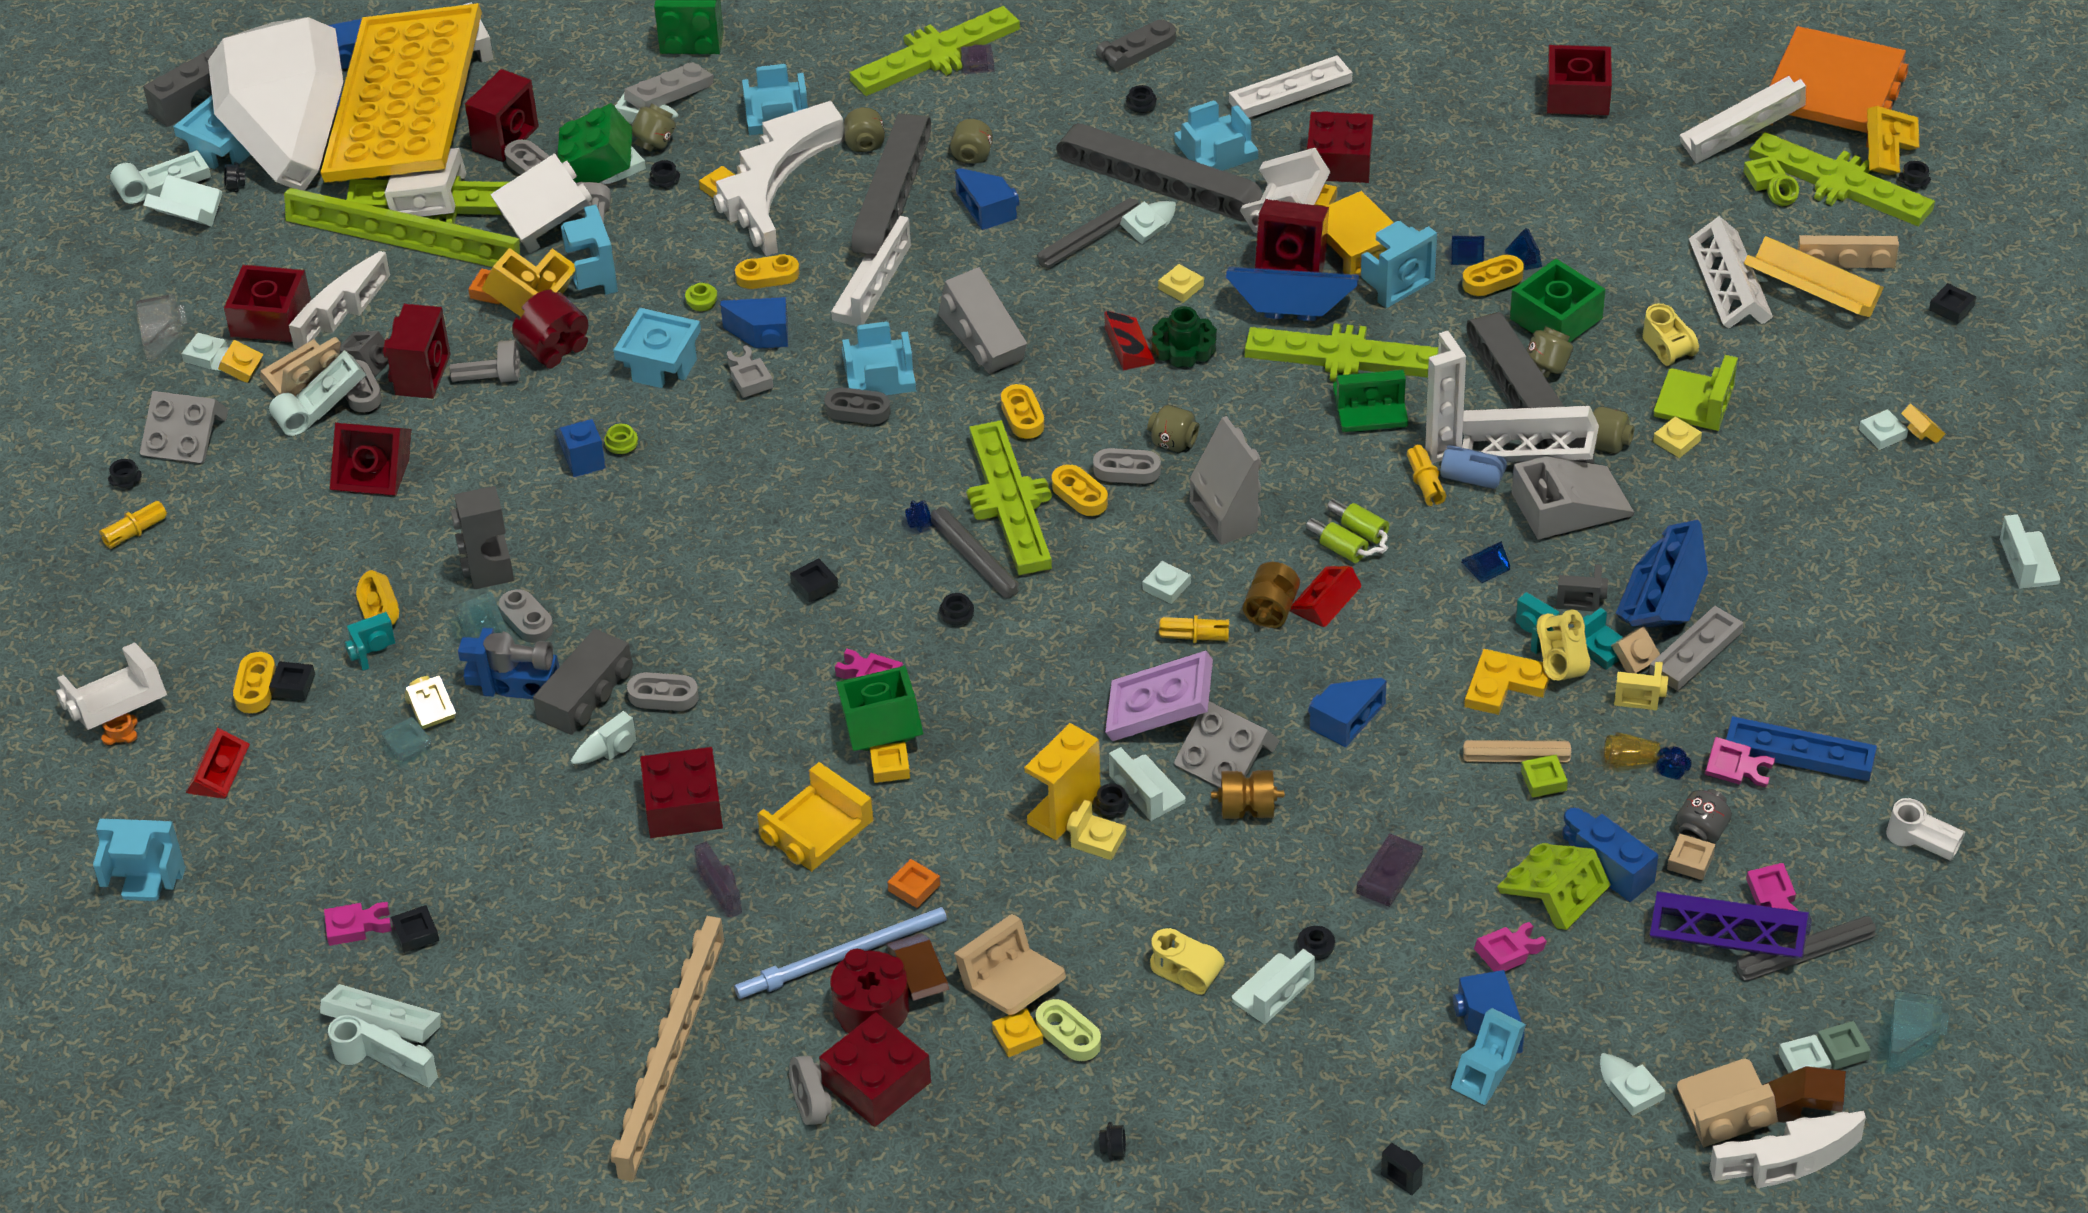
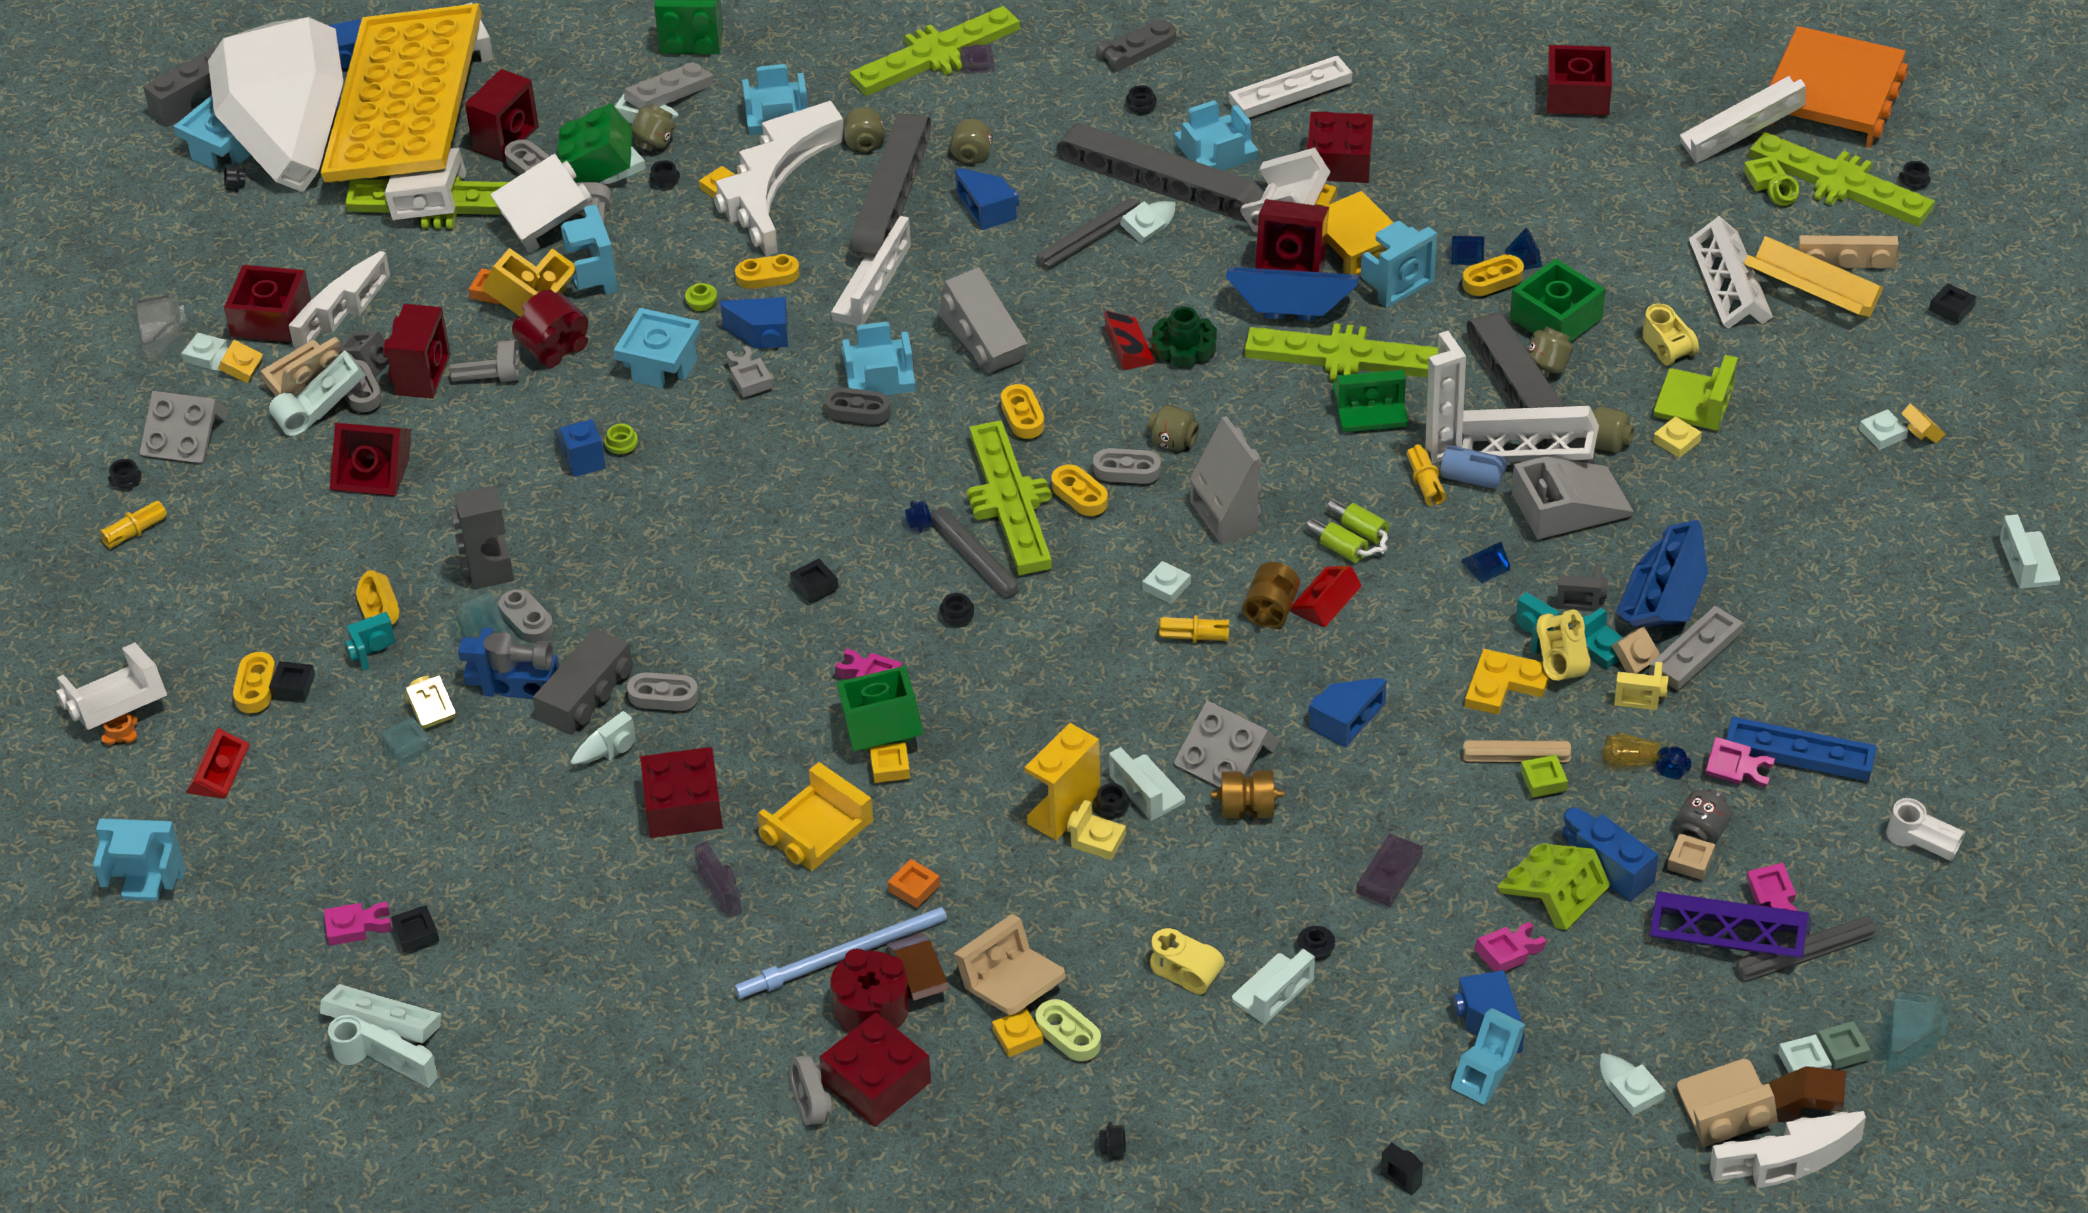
light aqua plate [110,150,211,204] -> none
light aqua panel [143,175,222,226] -> none
lime plate [284,188,520,267] -> none
tan plate [611,916,724,1182] -> none
lavender plate [1105,651,1213,741] -> none
light yellow plate [1158,264,1204,303] -> none
yellow plate [1867,106,1919,175] -> none

